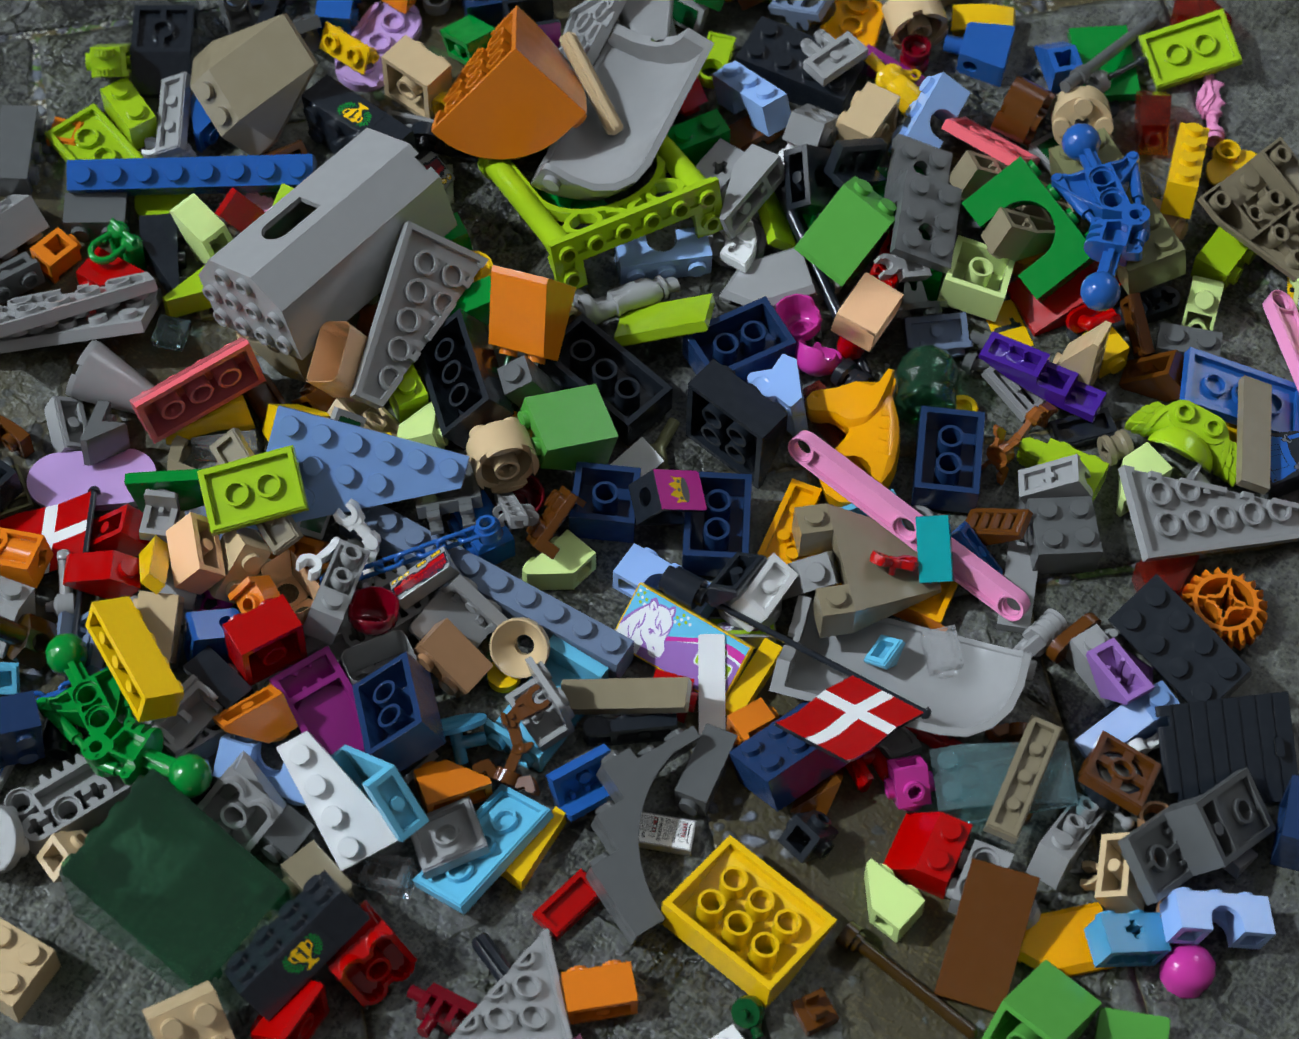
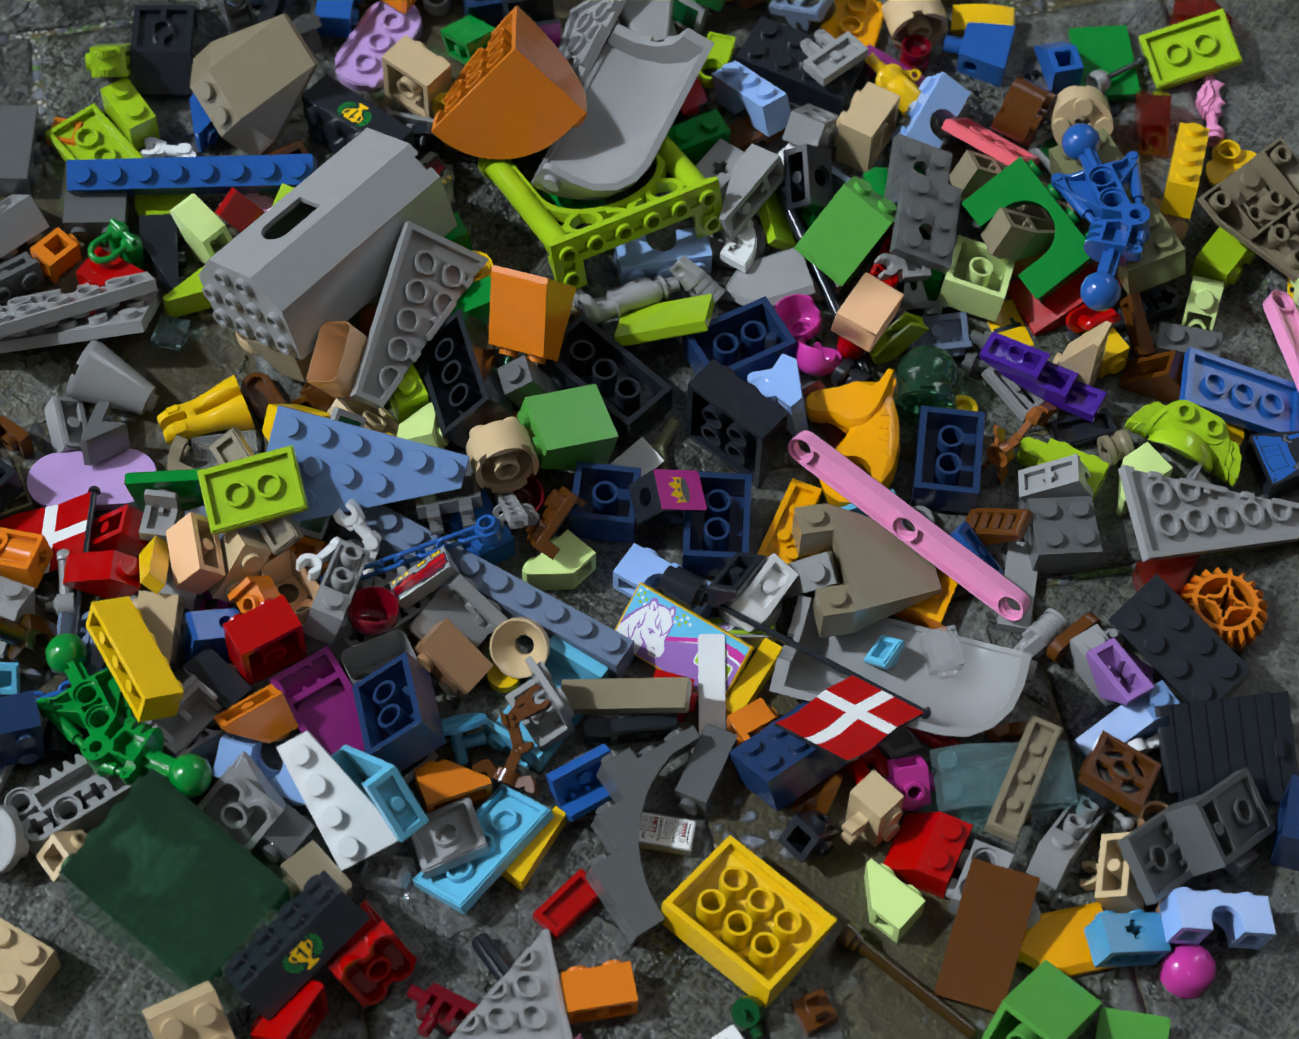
coral slope [129,337,266,444] -> none
light grey tile [155,72,191,158] -> none
yellow hinge [319,21,379,75] -> none
tan axle [559,31,623,136] -> none
black bracket [823,138,888,188] -> none
red piece [870,550,918,576] -> none
teal tile [915,515,954,583] -> none
dark grey bar [1060,14,1159,93] -> none
dark tan tile [1236,375,1272,495] -> none
none -> light grey hinge [670,255,725,302]
none -> tan brick [840,770,904,847]
none -> lime piece [868,312,929,364]

